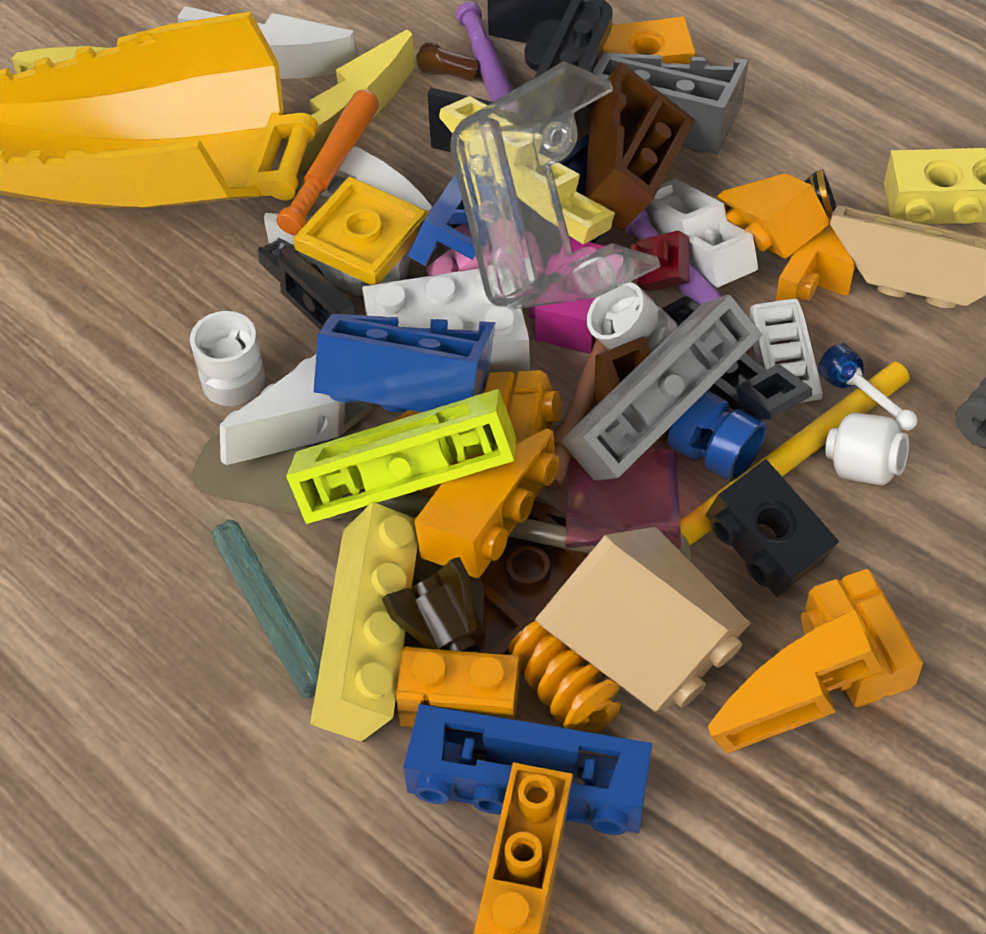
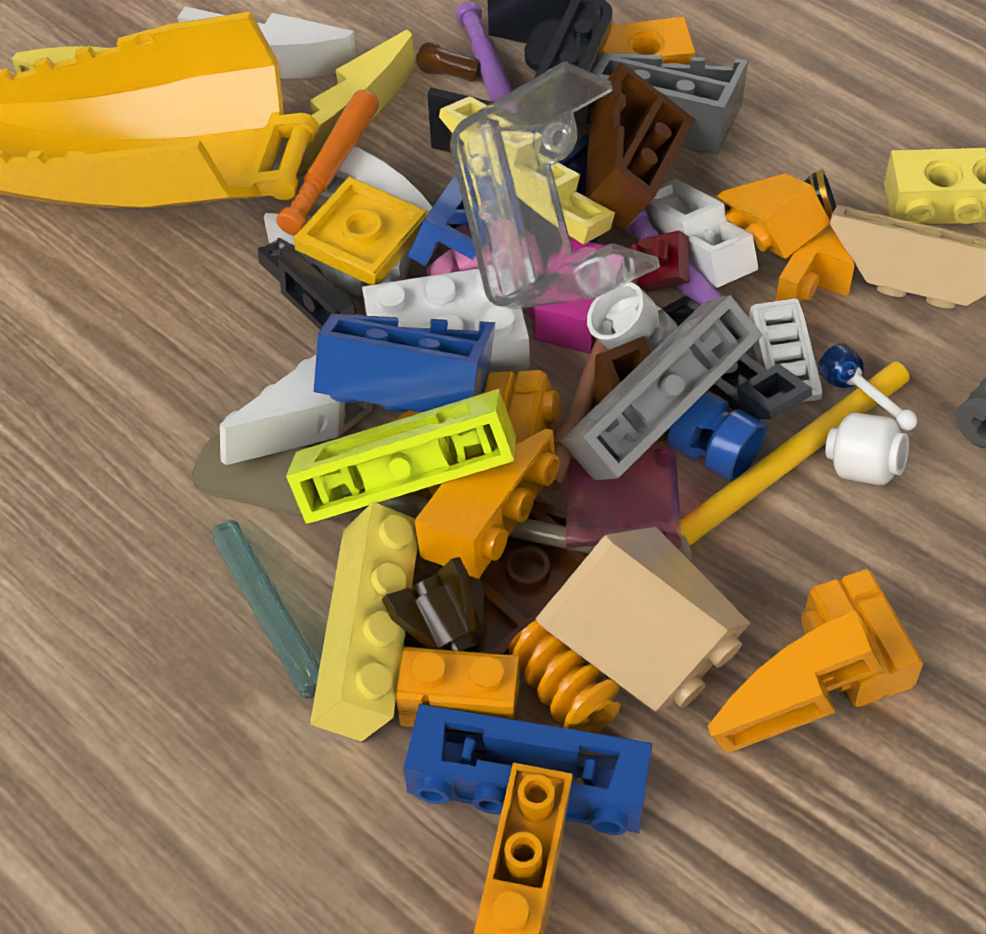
white wheel [189,311,266,406] -> none
black brick [705,459,840,597] -> none

